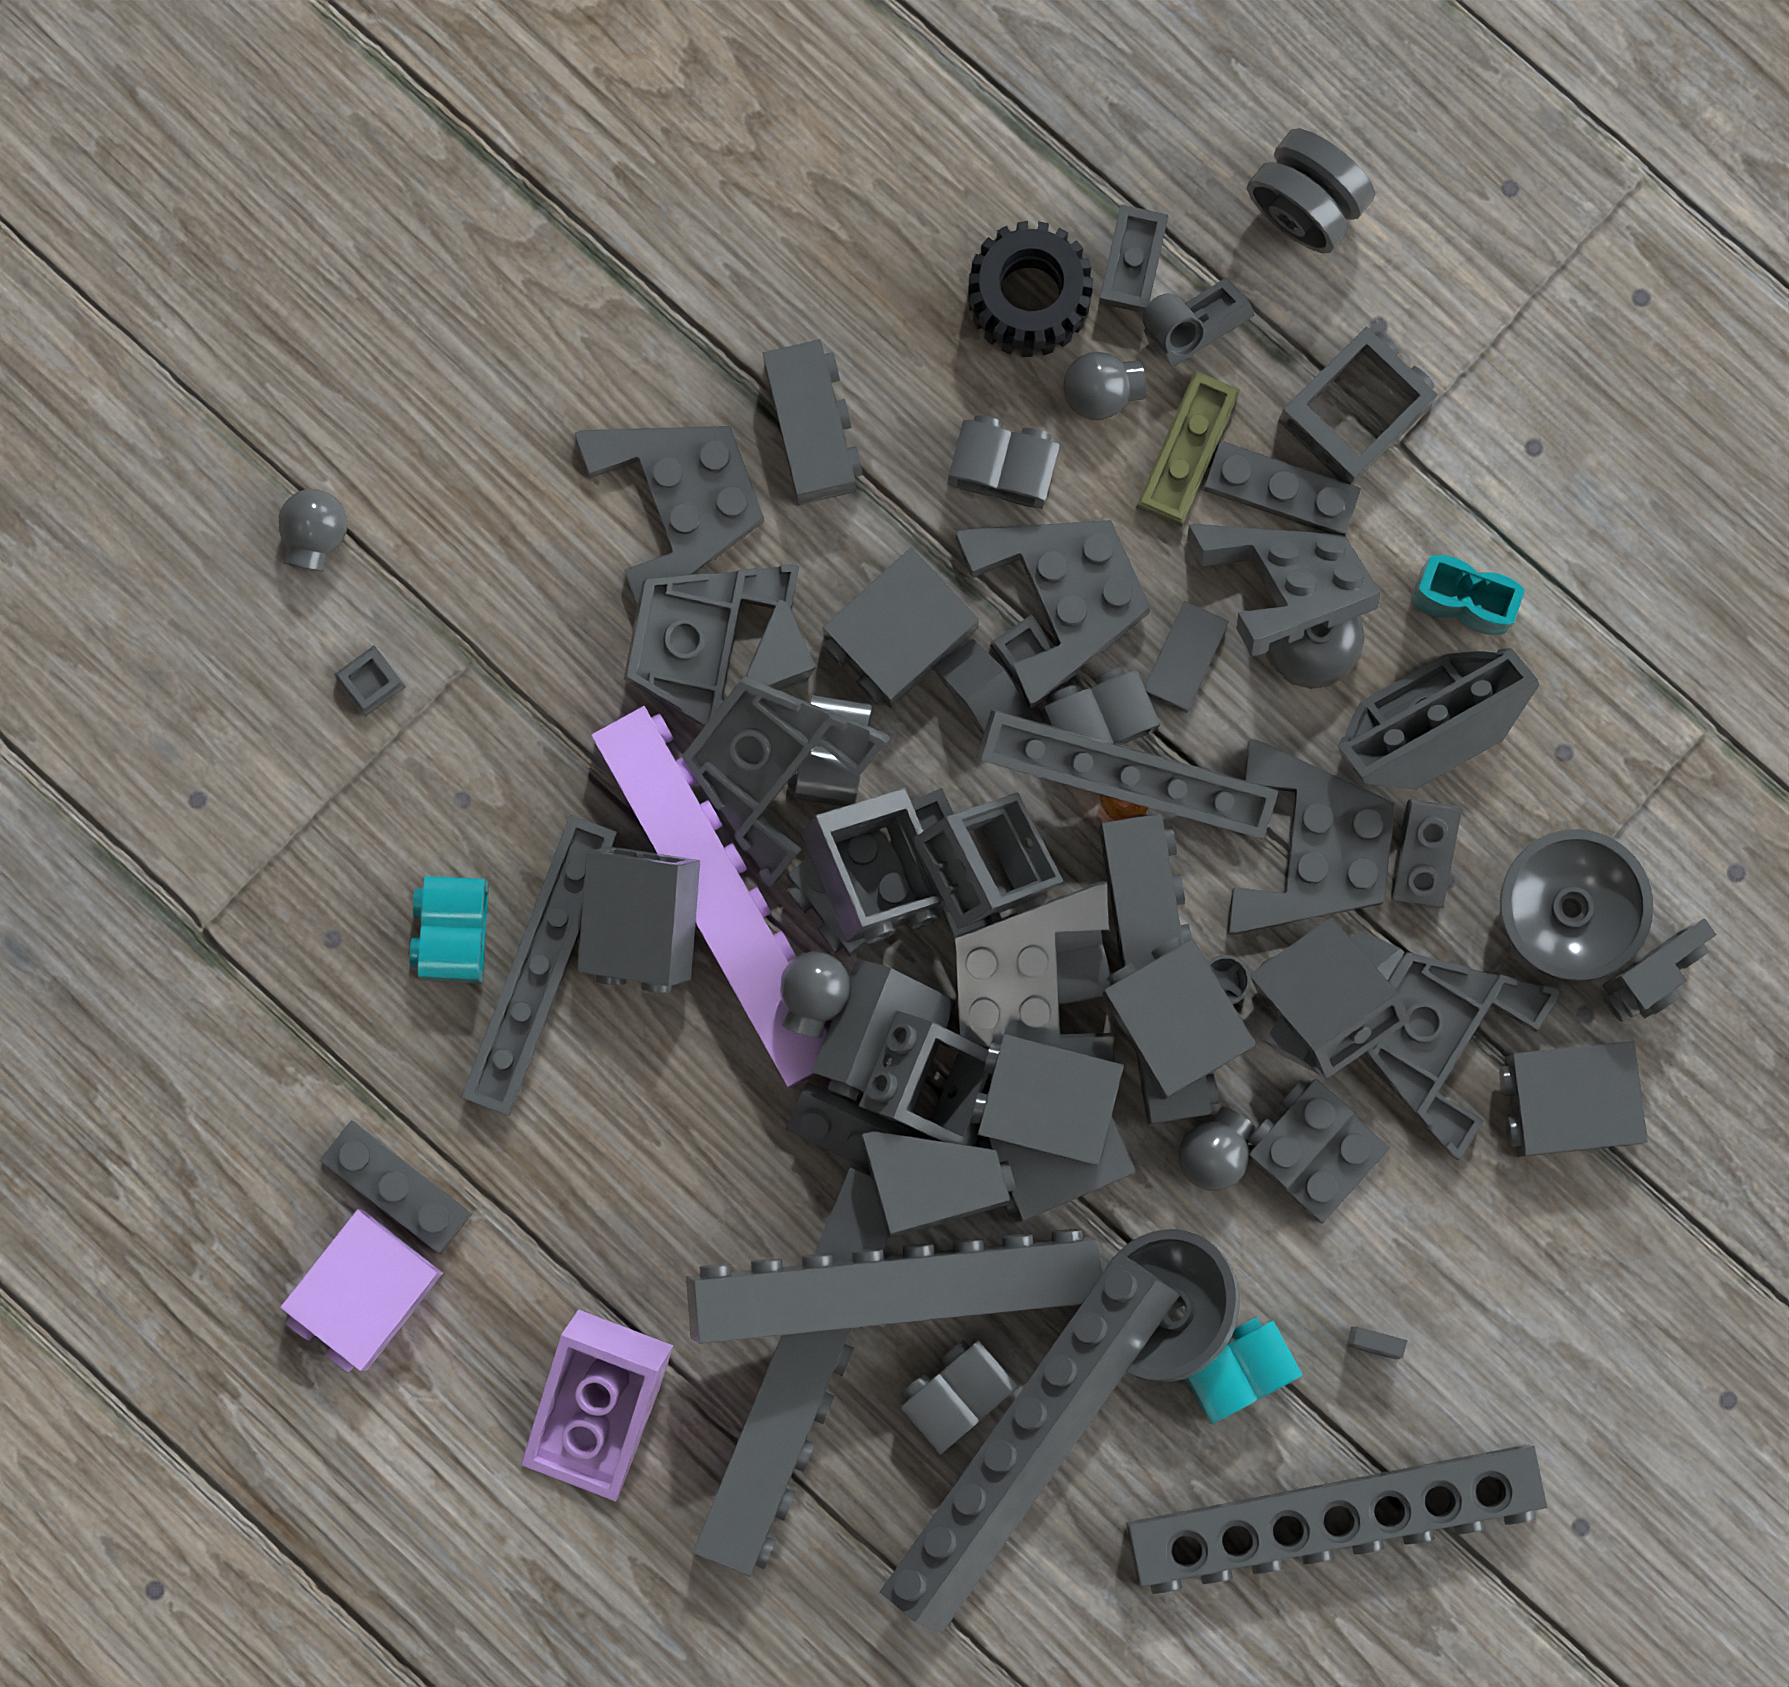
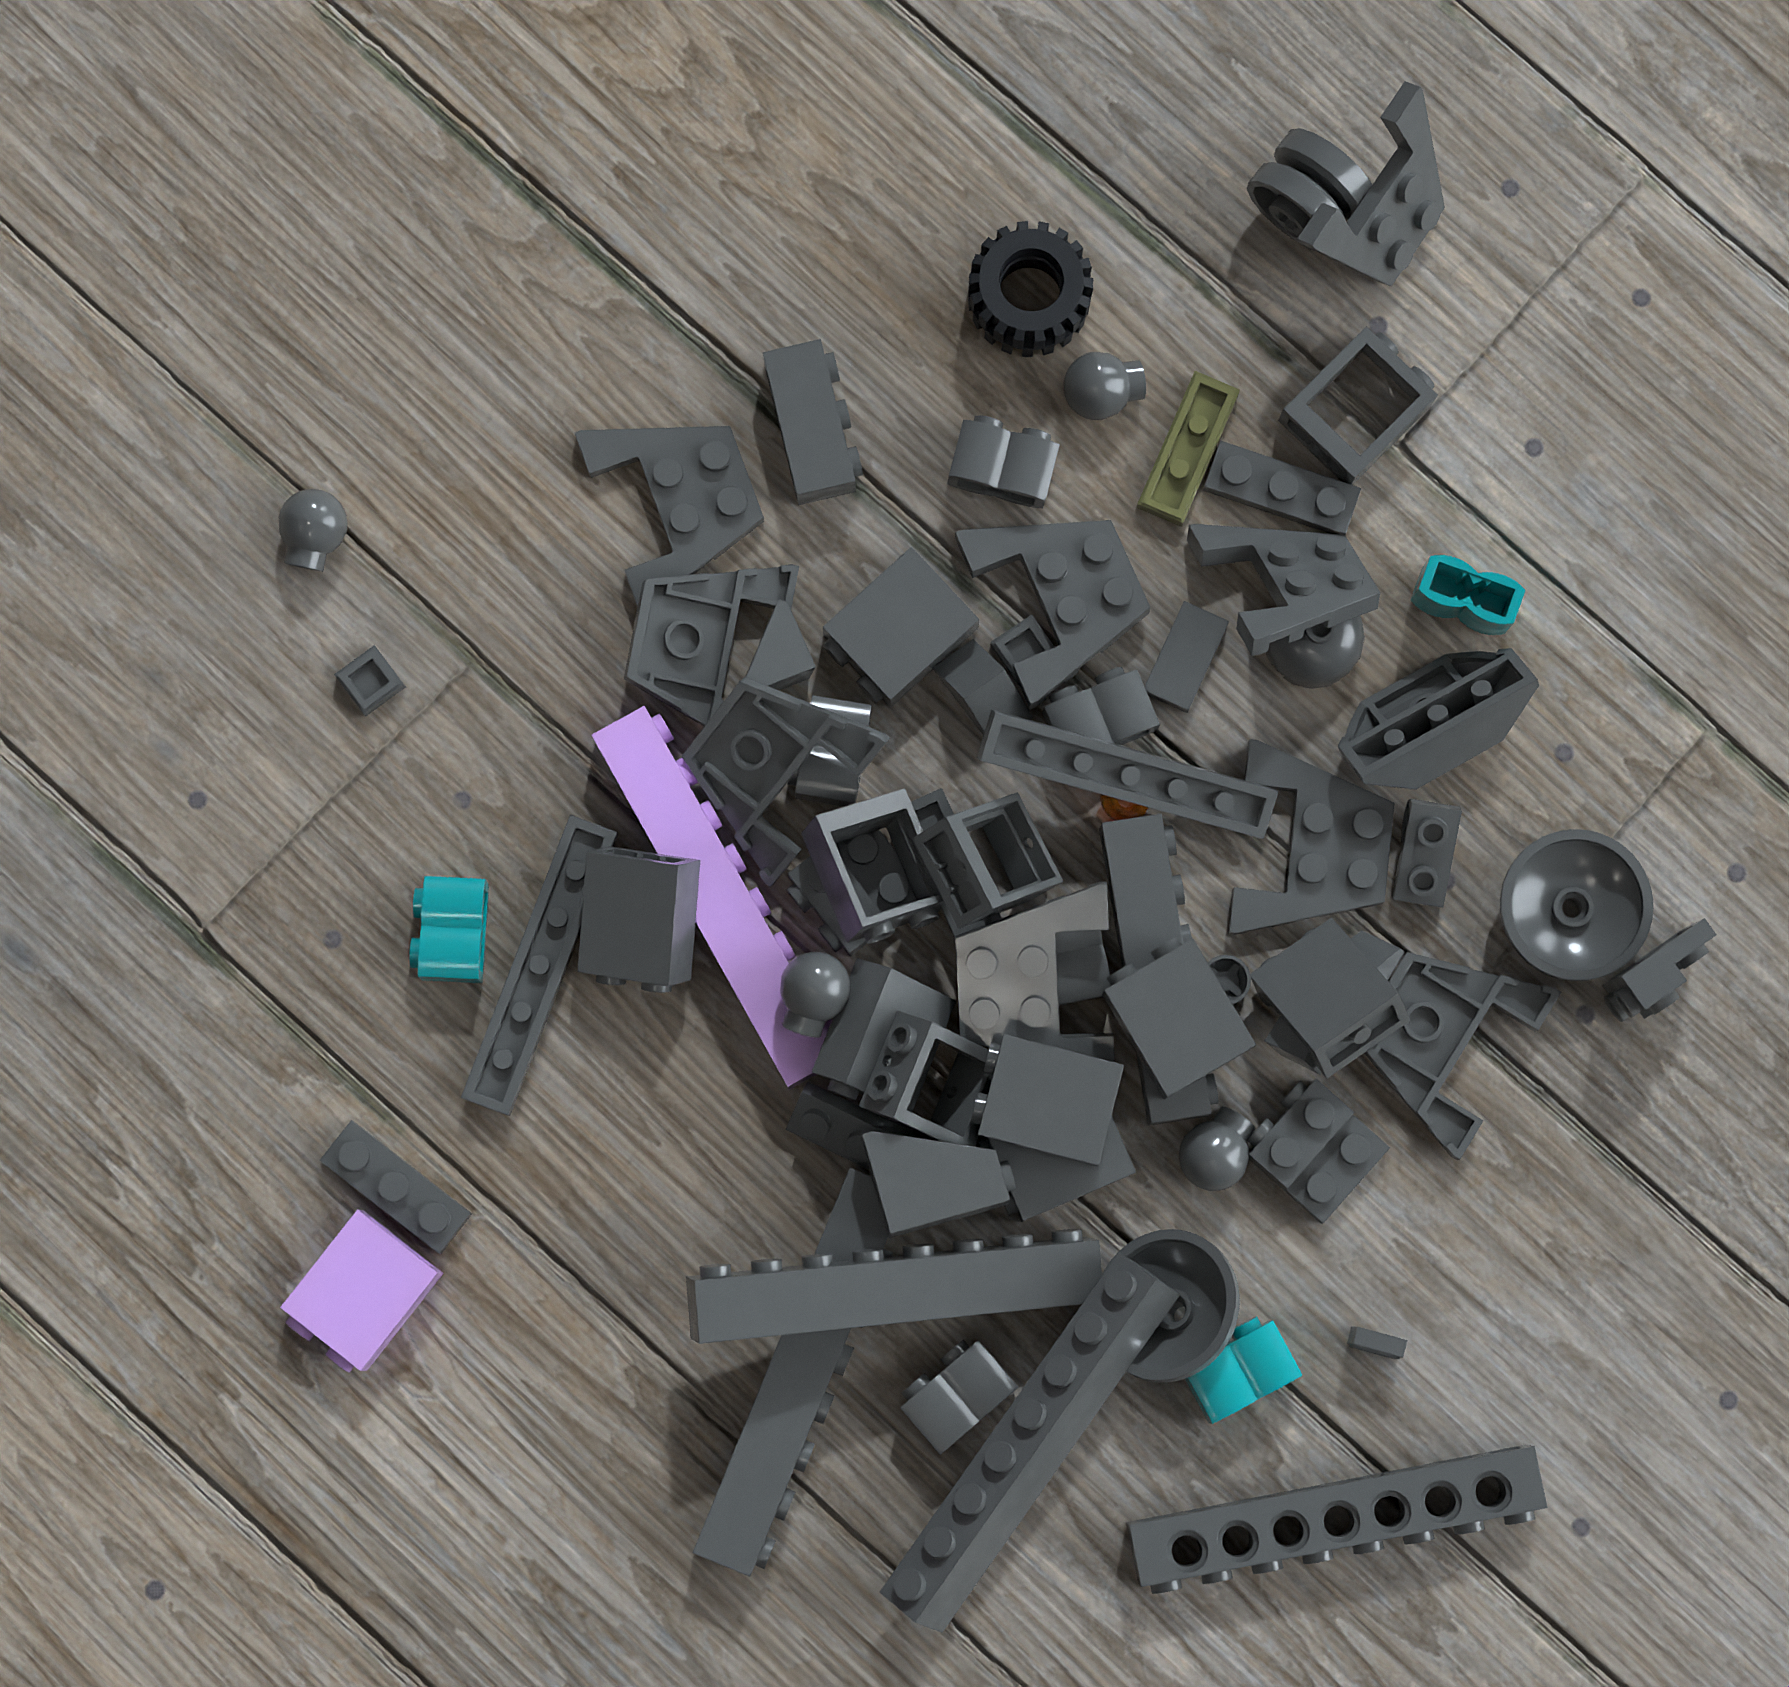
lavender slope [521,1309,673,1502] -> none
dark grey plate [1099,204,1169,313] -> none
dark grey plate [1143,278,1255,367] -> none
dark grey brick [1499,1041,1648,1157] -> none
none -> dark grey wing [1297,81,1445,286]

